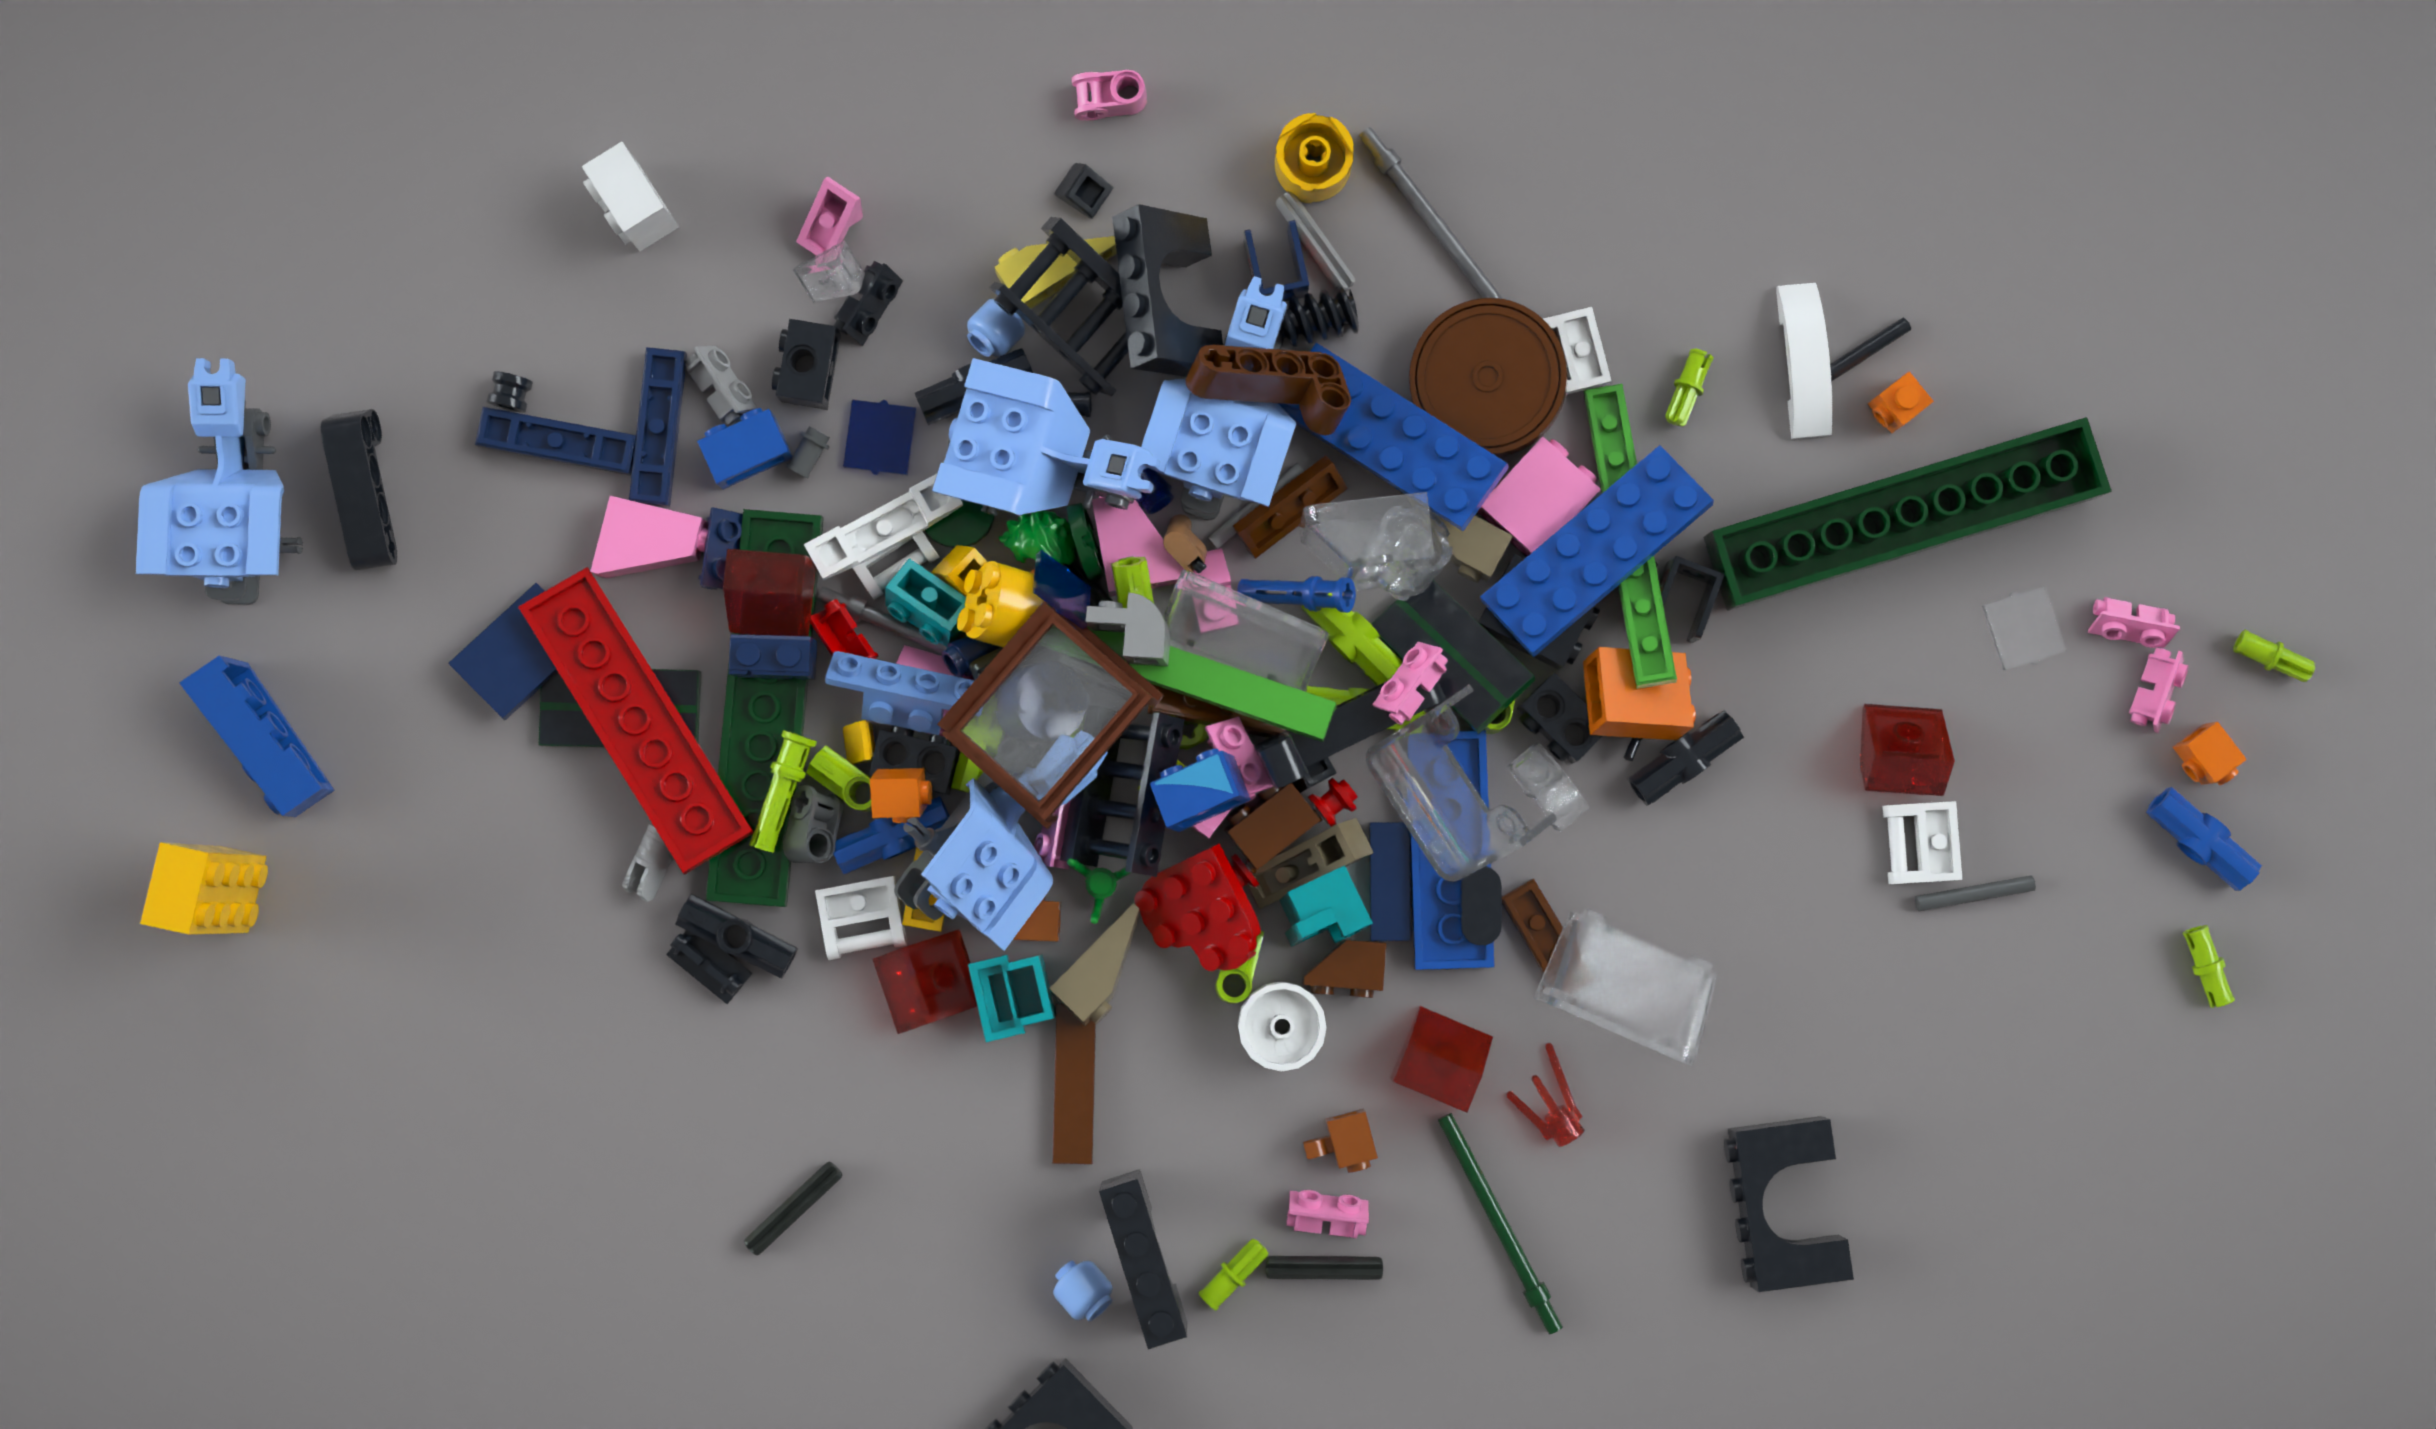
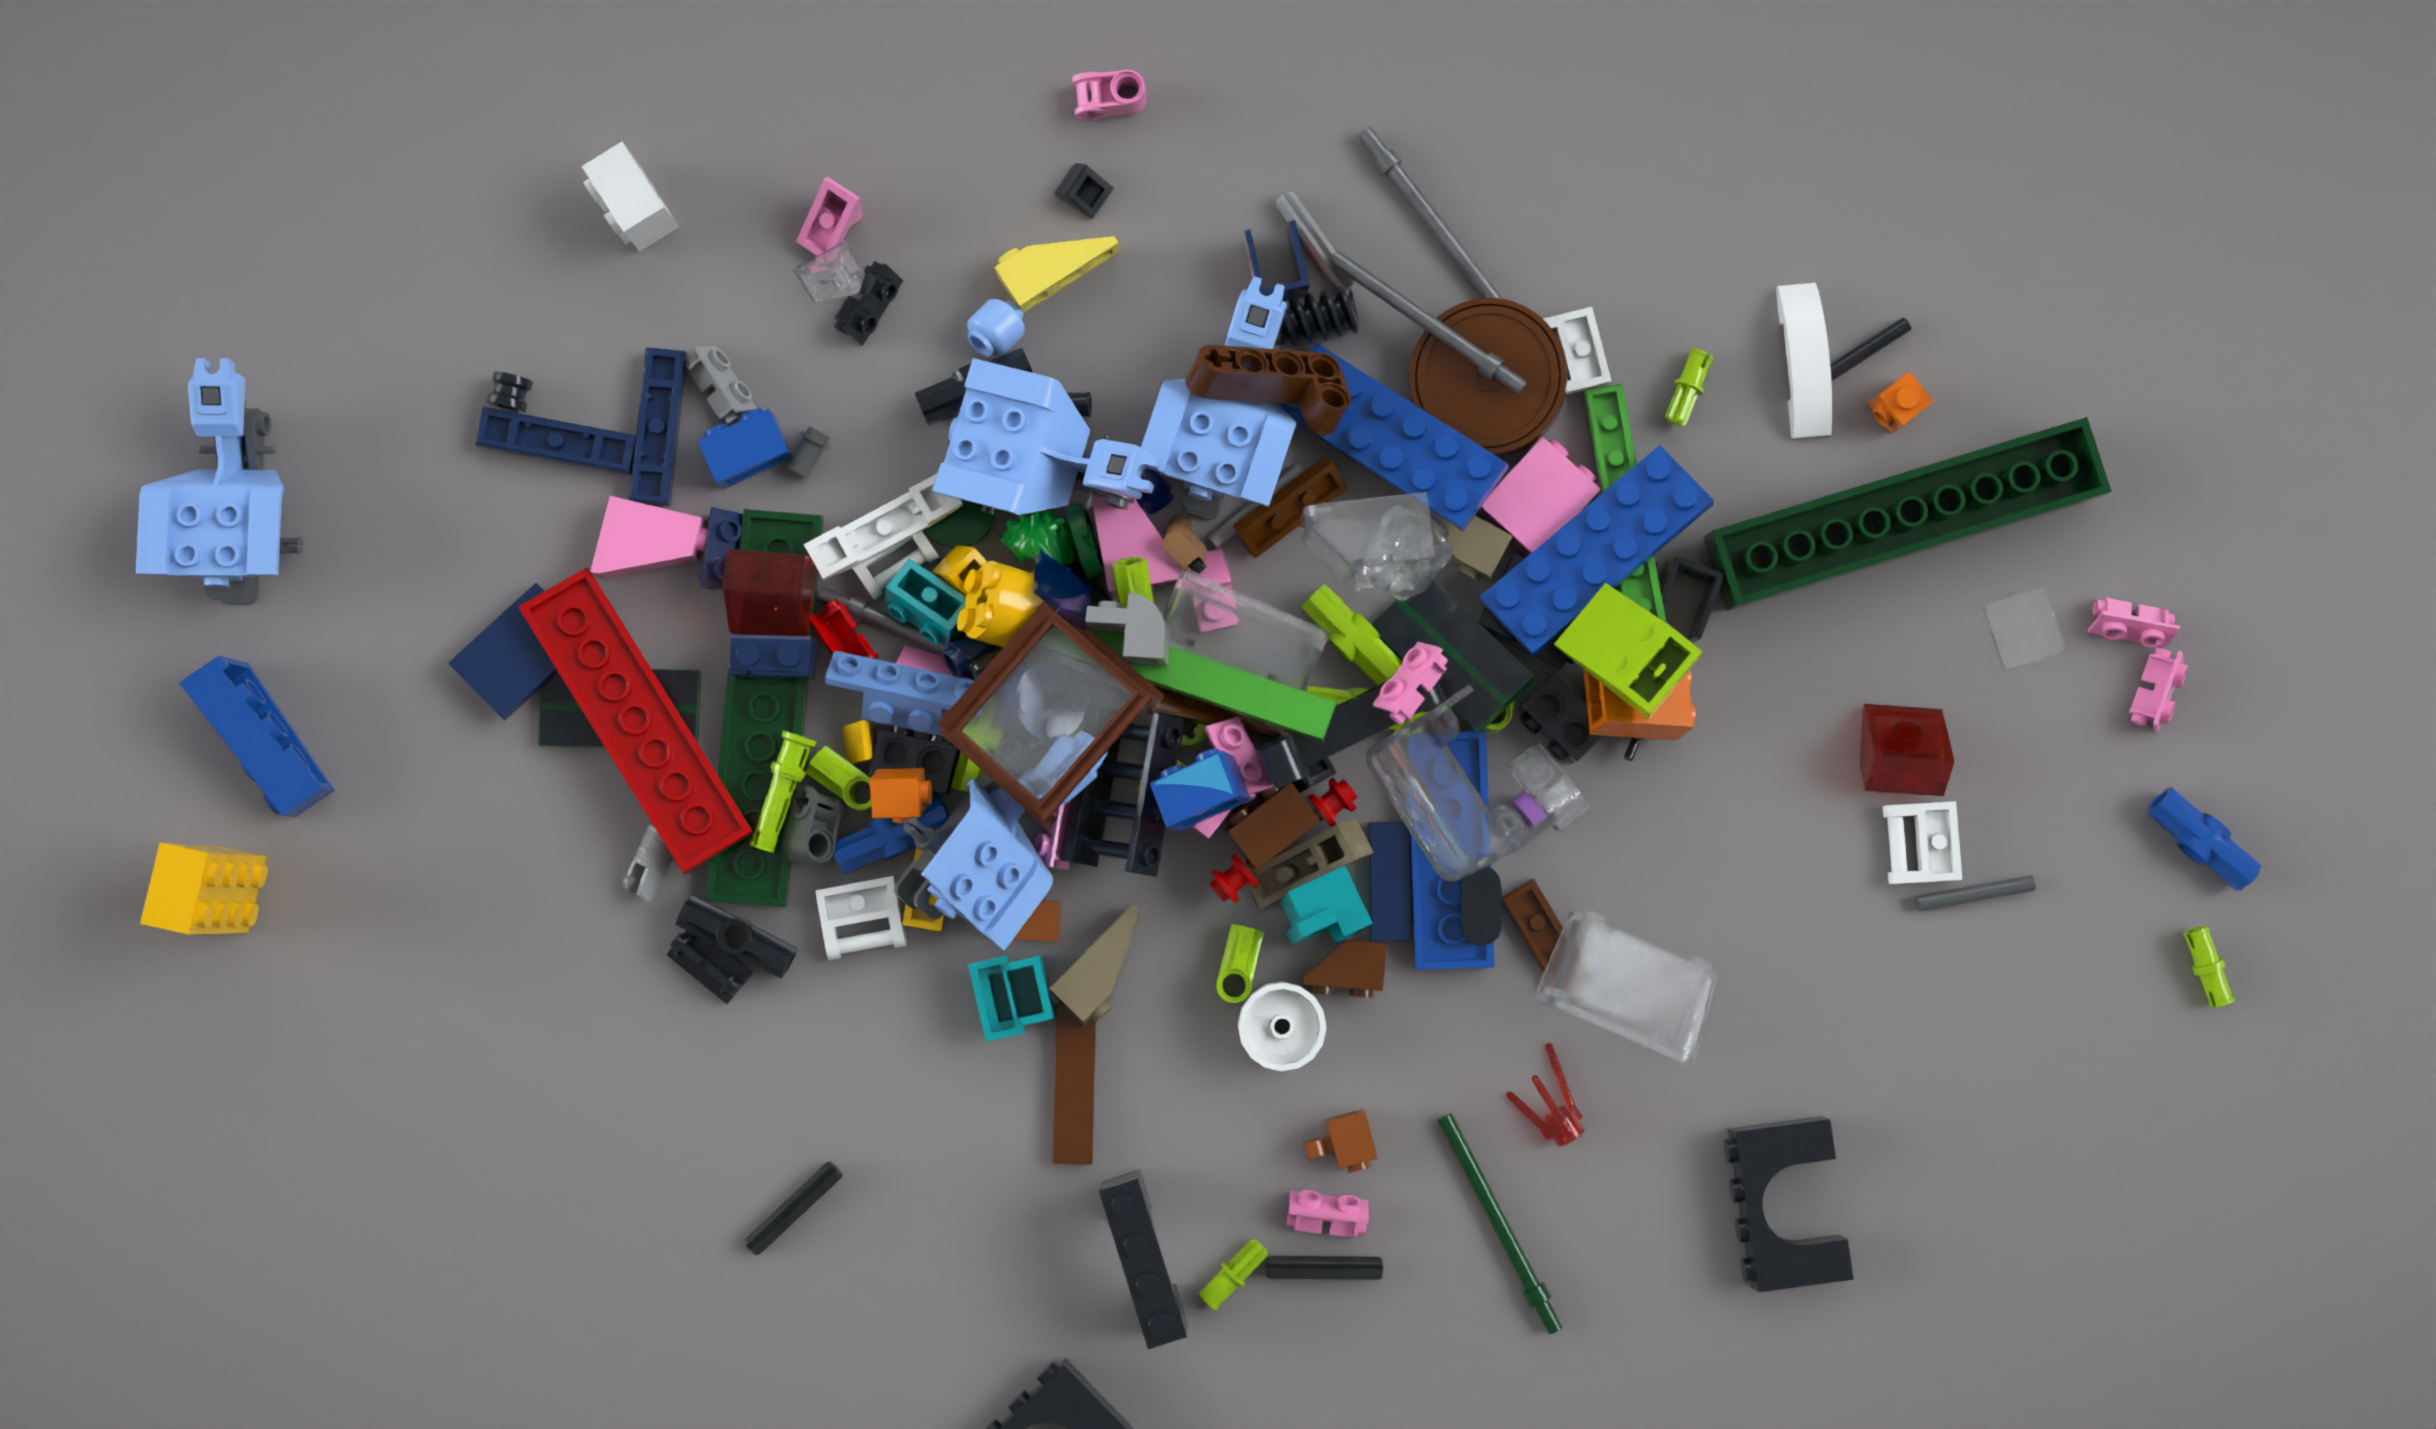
black beam [320,409,397,570] -> none
black brick [772,319,841,410] -> none
clear blue piece [843,400,916,475] -> none
clear red slope [872,929,977,1034] -> none
black fence [989,217,1129,396] -> none
light blue head [1053,1260,1113,1322] -> none
green plant [1067,858,1131,924] -> none
black arch [1112,204,1223,377] -> none
red plate [1134,843,1261,971] -> none
blue pin [1237,576,1356,613] -> none
yellow brick [1275,113,1354,203] -> none
clear red slope [1390,1006,1493,1113] -> none
black piece [1627,710,1744,806] -> none
orange brick [2173,721,2247,786] -> none
lime axle [2233,629,2316,682] -> none
none -> flat silver bar [1329,250,1528,395]
none -> medium lavender tile [1511,792,1548,833]
none -> lime slope [1554,583,1703,720]

